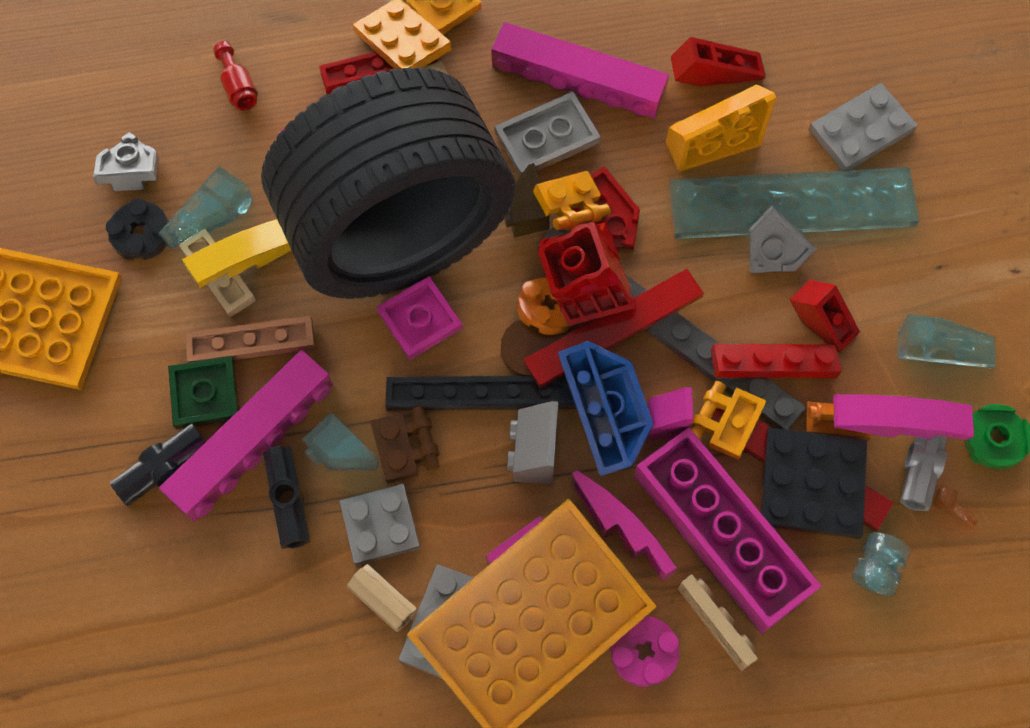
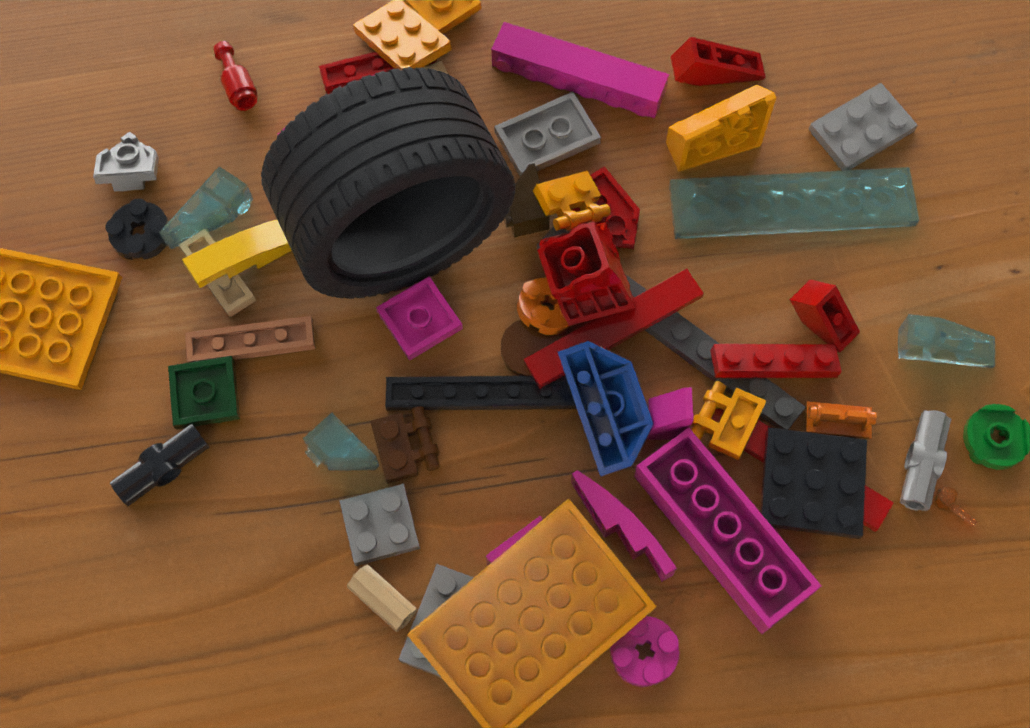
dark pink brick [159,350,333,522] -> none
black piece [263,445,311,549] -> none
light grey slope [507,401,558,484] -> none
tan plate [678,574,758,671] -> none
light grey plate [749,206,817,273] -> none
dark pink slope [833,394,974,440] -> none
clear light blue wheel [852,532,911,595] -> none

